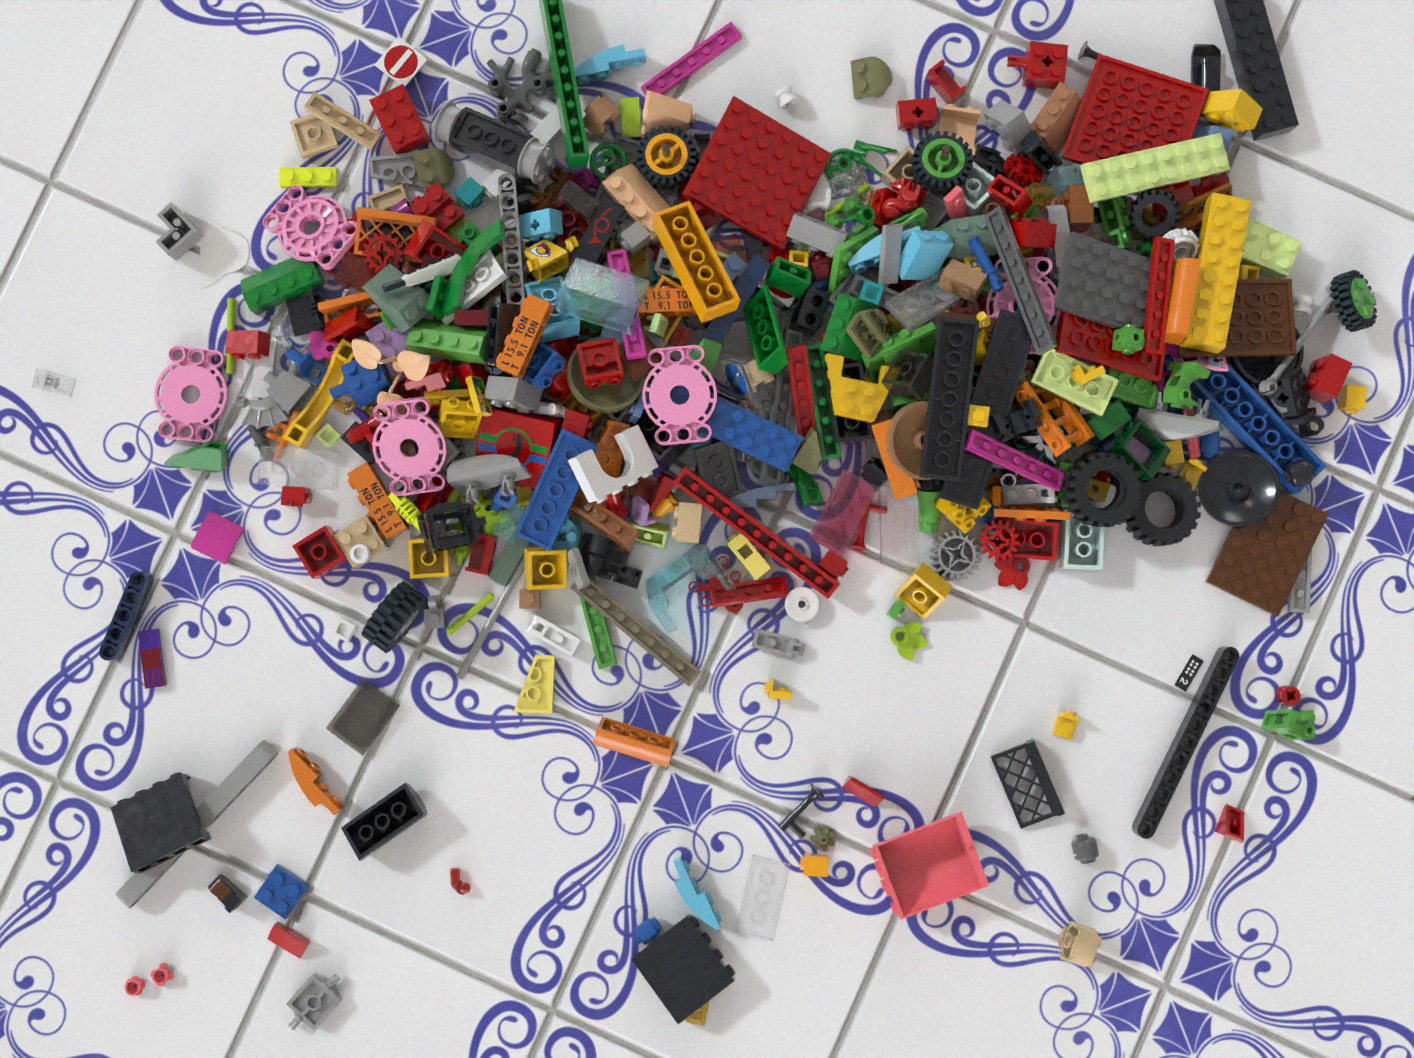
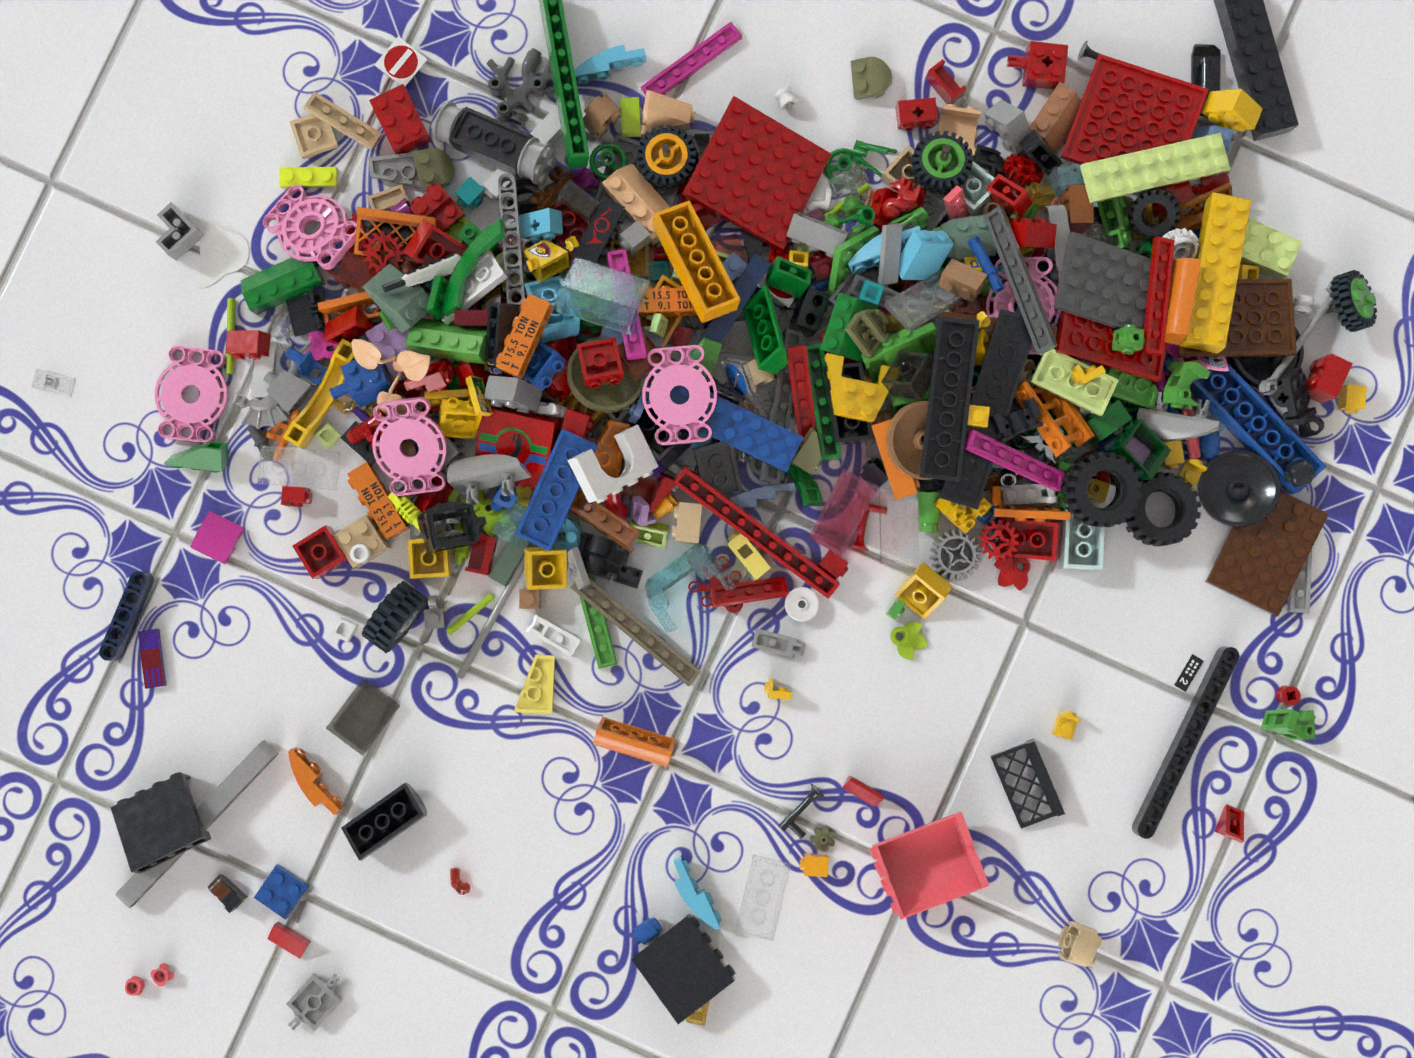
light grey brick [654,245,675,277] -> none
dark grey head [1071,833,1099,864] -> none

